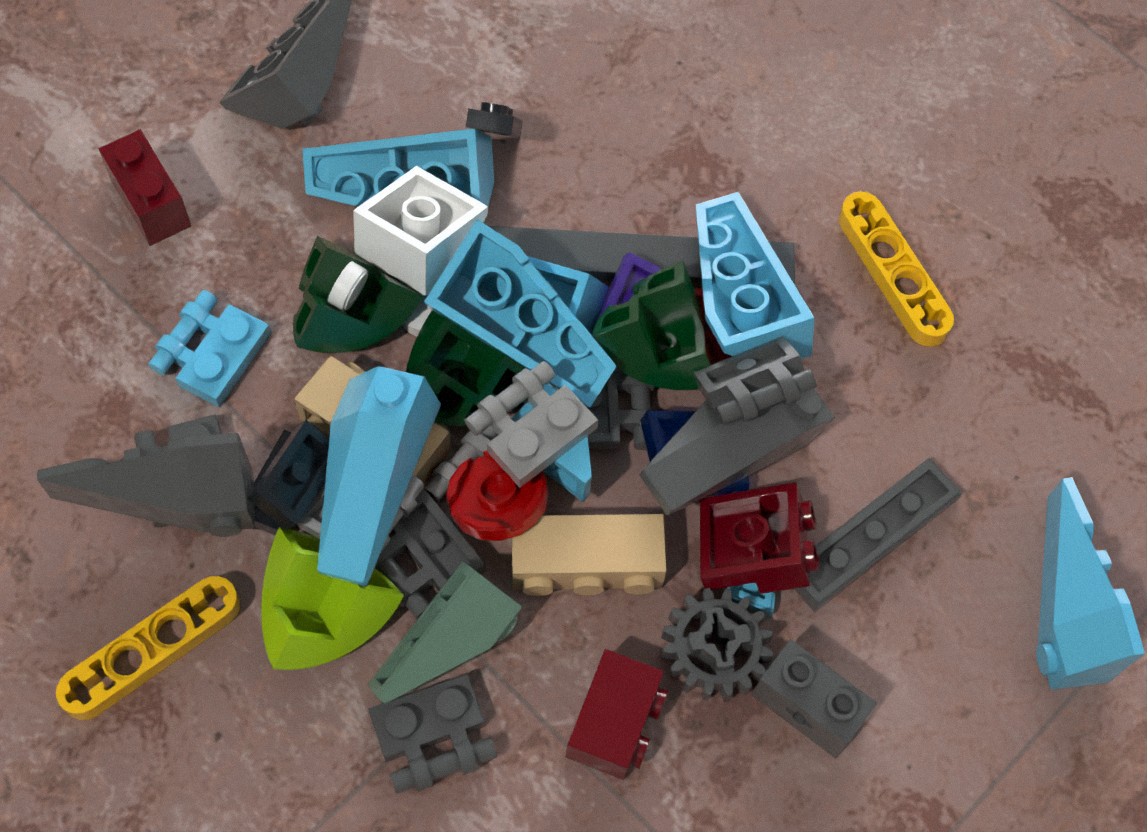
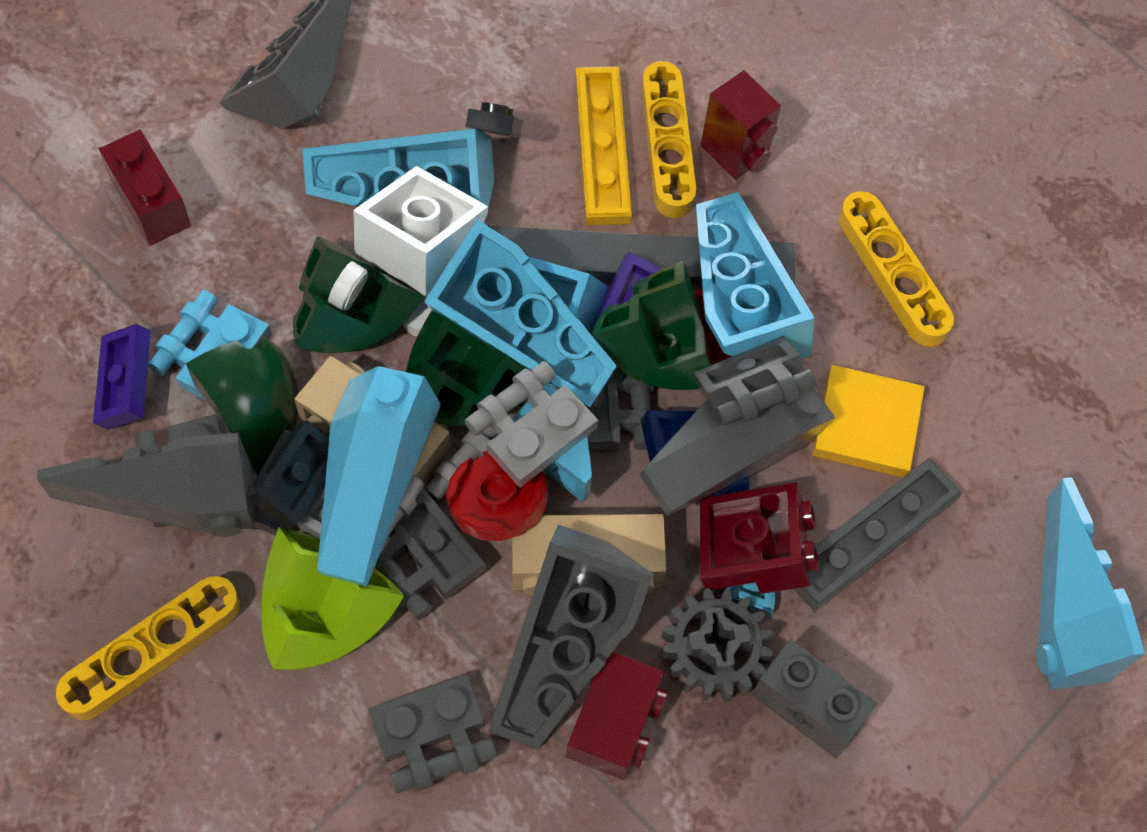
sand green slope [368,561,522,704] -> none
none -> dark purple plate [93,324,151,429]
none -> dark green brick [186,339,299,476]
none -> dark grey wedge [488,525,653,749]
none -> yellow tile [575,67,632,226]
none -> yellow beam [641,61,696,218]
none -> dark red brick [700,70,781,180]
none -> yellow tile [812,365,925,478]

